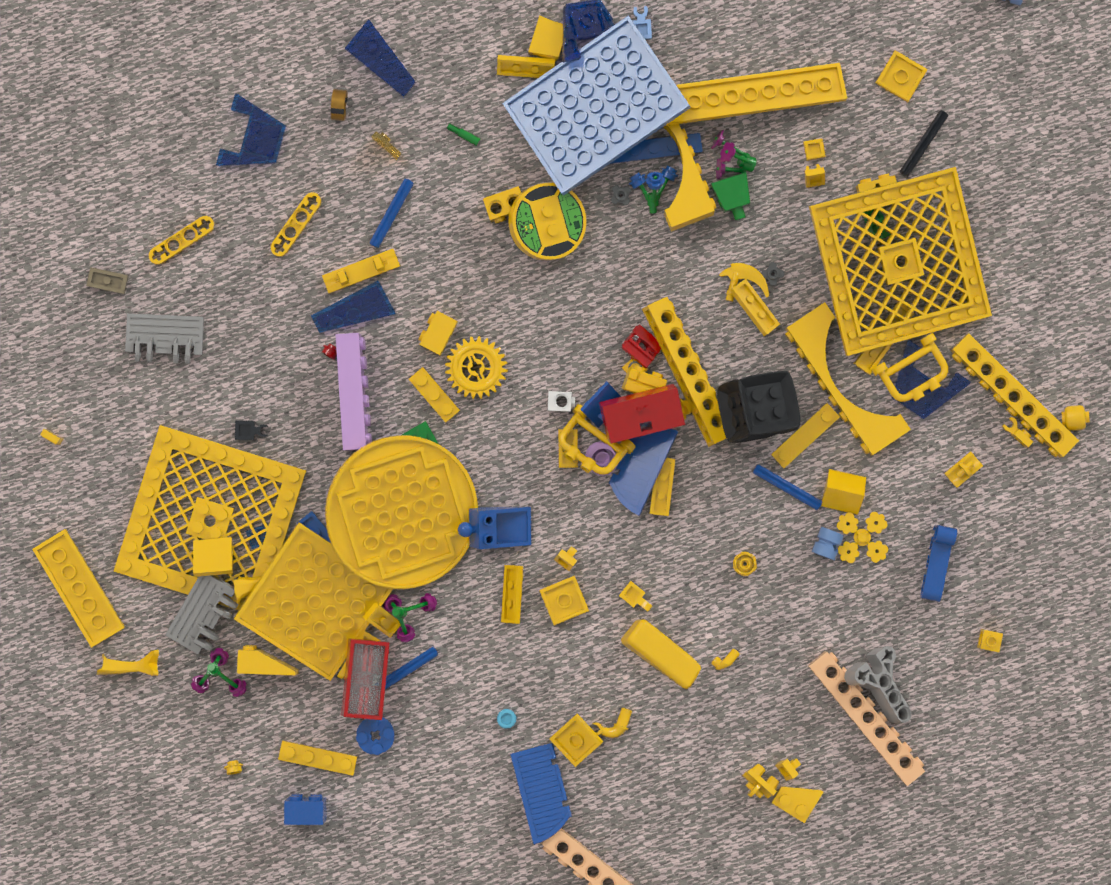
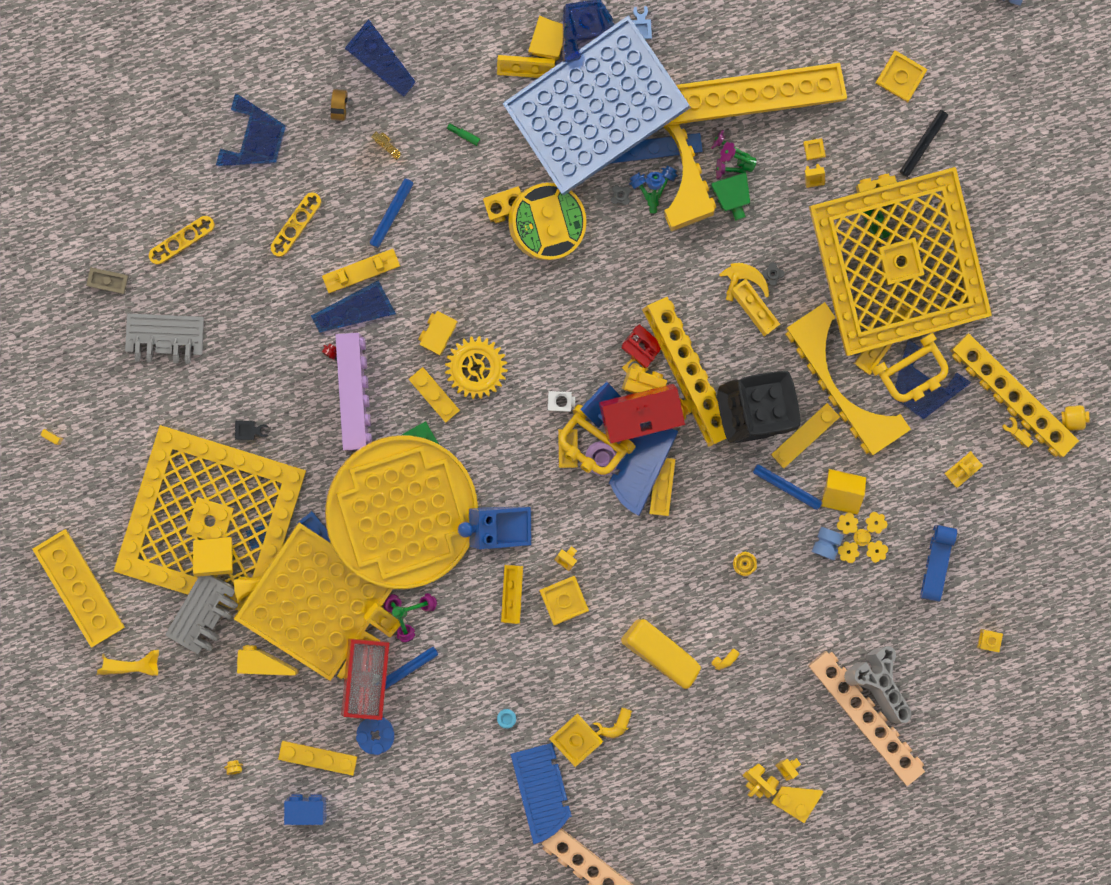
magenta plant [191,648,247,697] -> none
yellow plate [619,581,652,612] -> none

